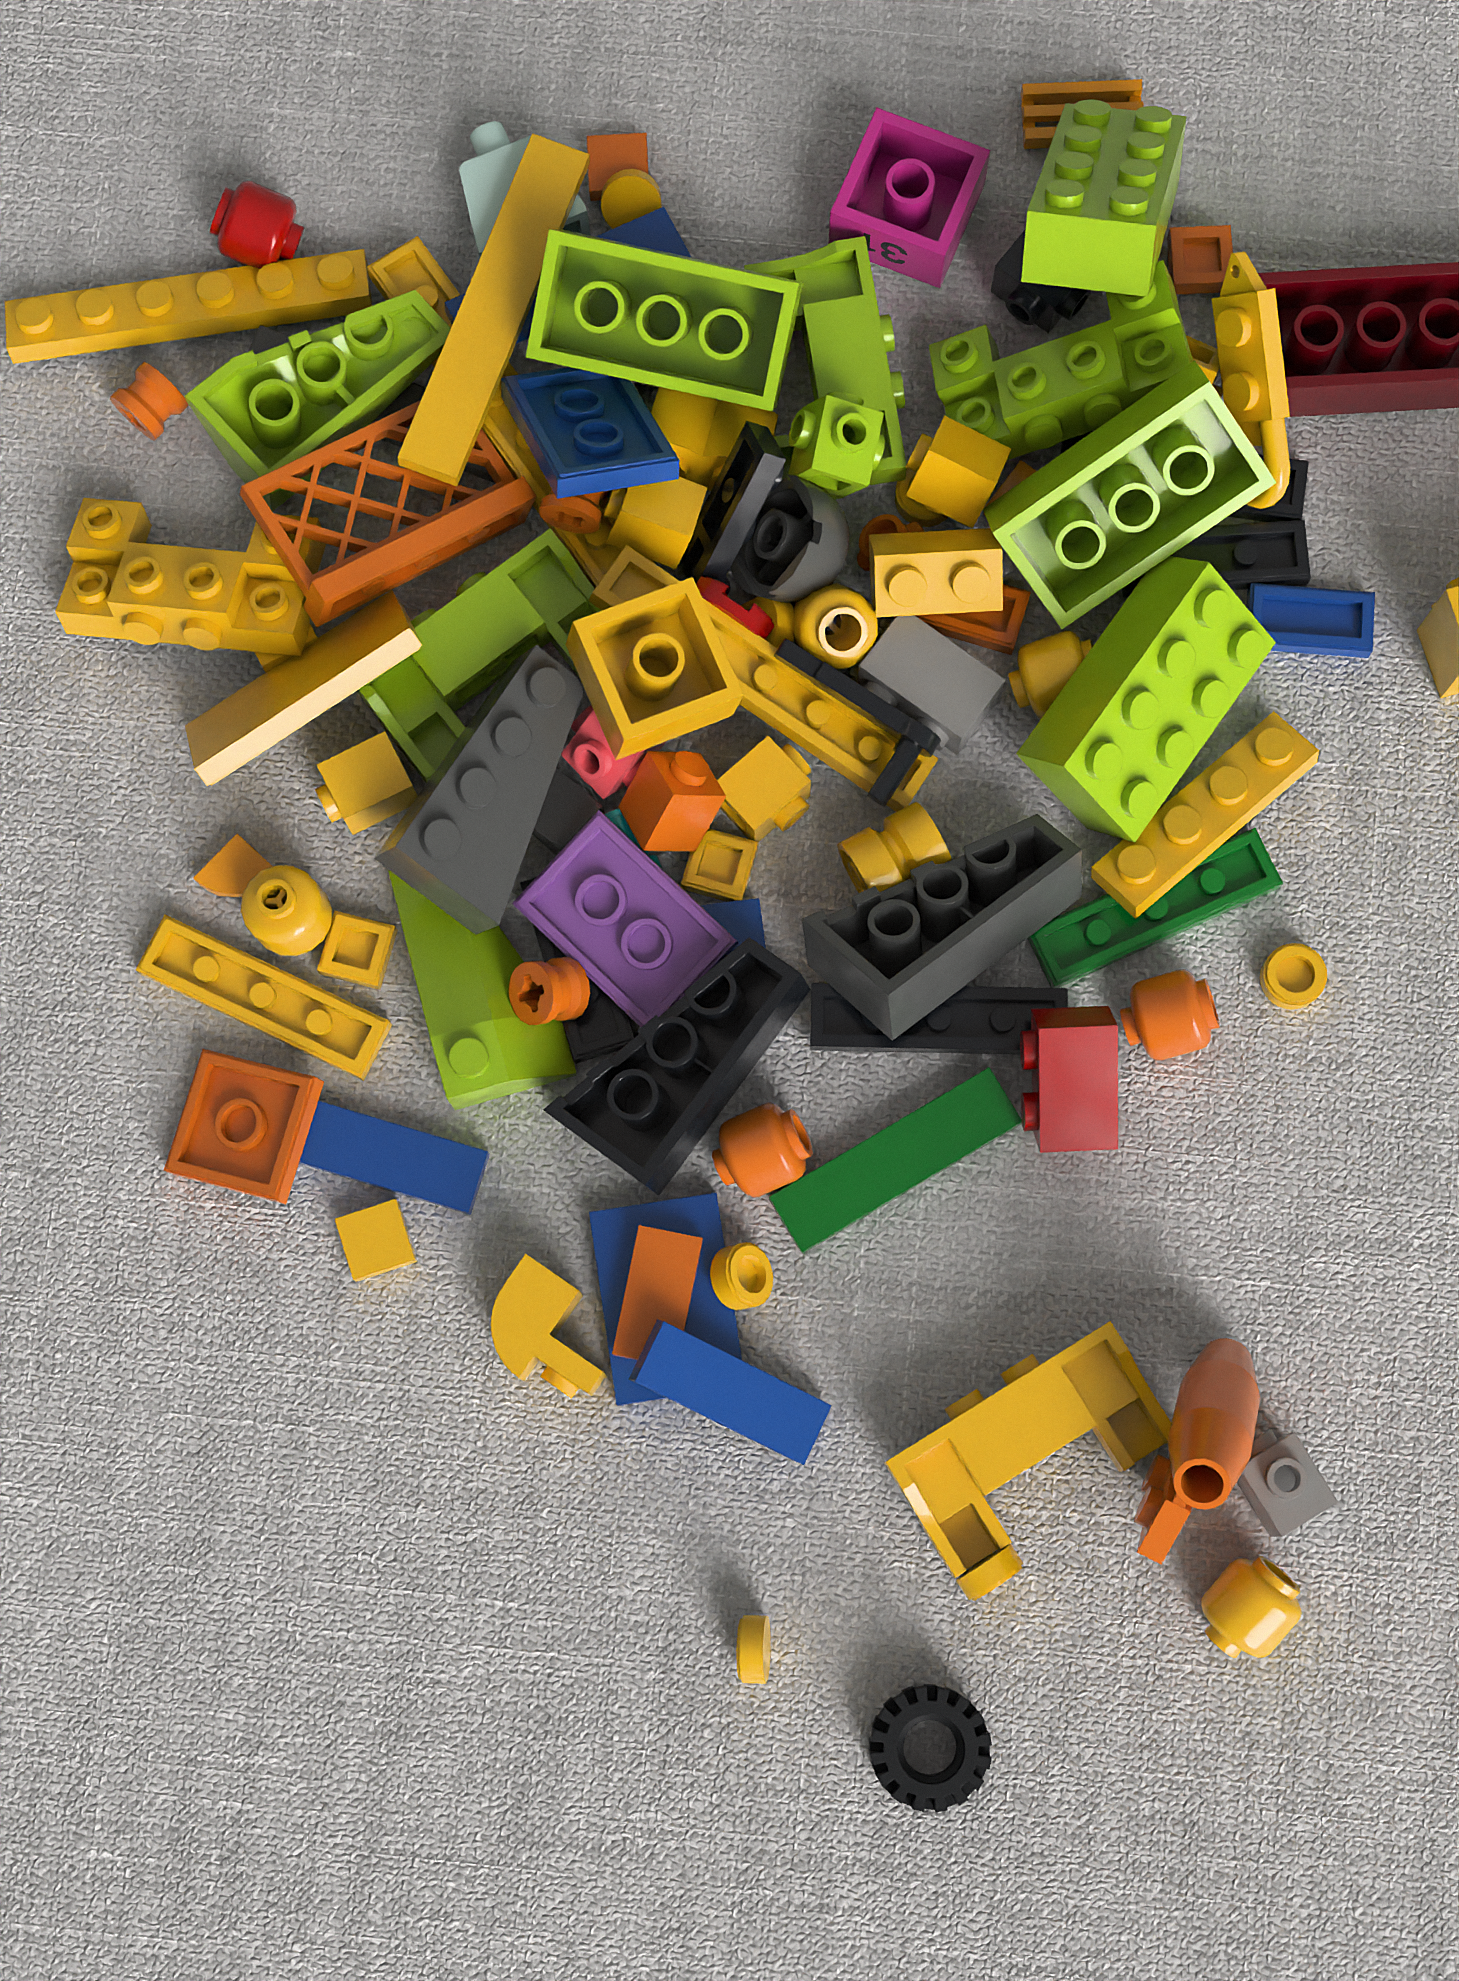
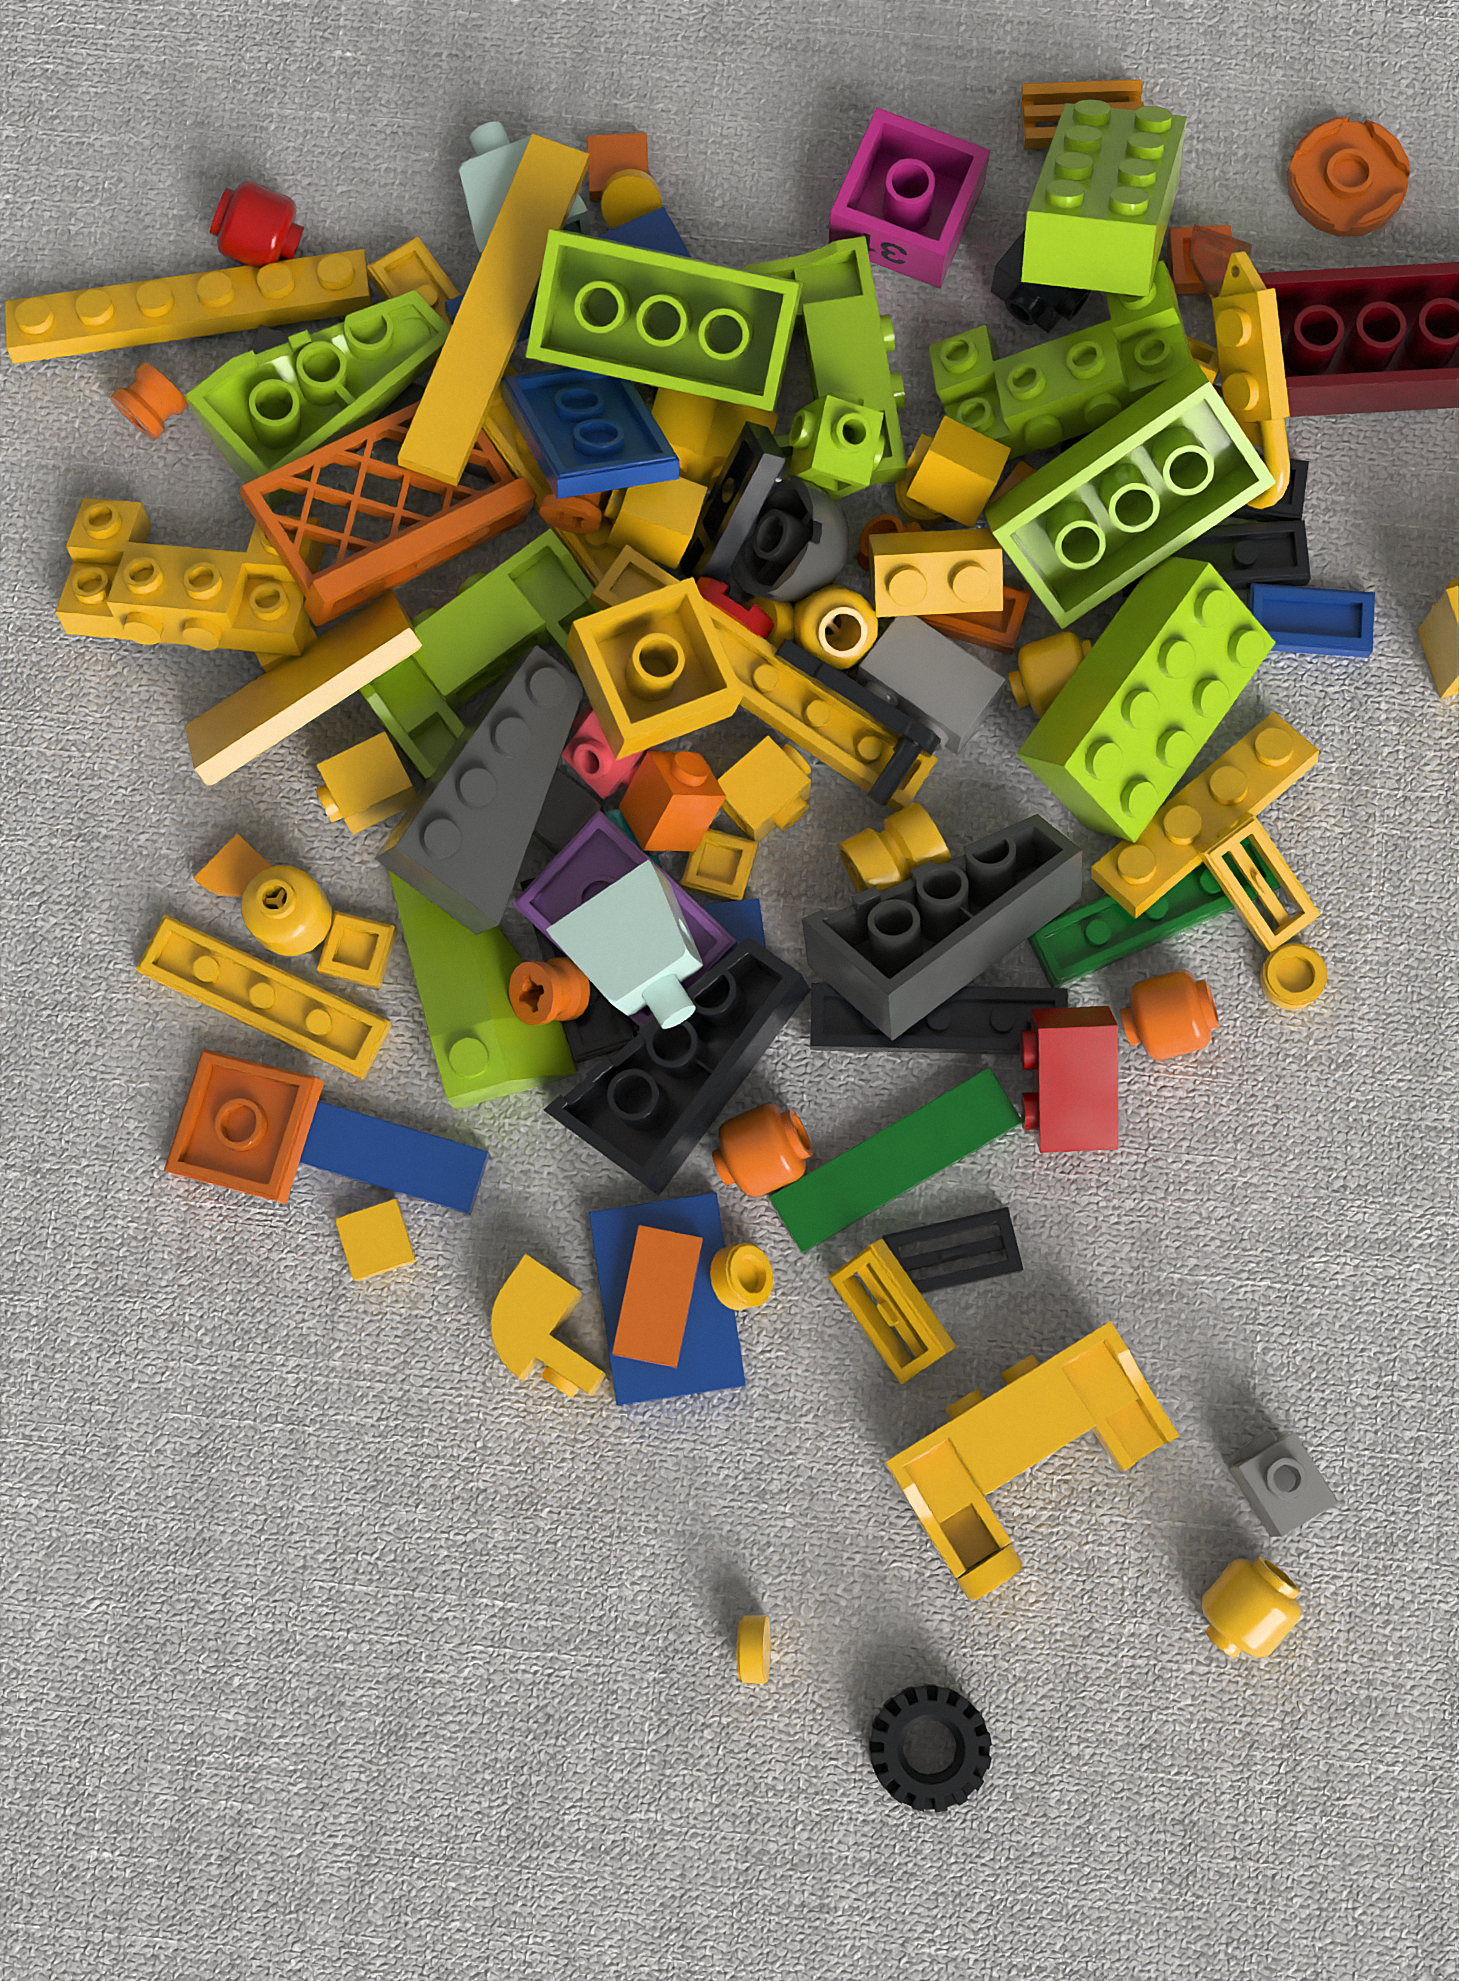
blue tile [628,1319,832,1465] -> none
orange plate [1134,1338,1260,1564] -> none
none -> light aqua torso [546,859,703,1029]
none -> yellow tile [828,1238,957,1385]
none -> black tile [881,1207,1024,1295]
none -> clear orange tile [1188,224,1253,298]
none -> yellow tile [1196,811,1321,953]
none -> orange tile [1287,117,1410,237]

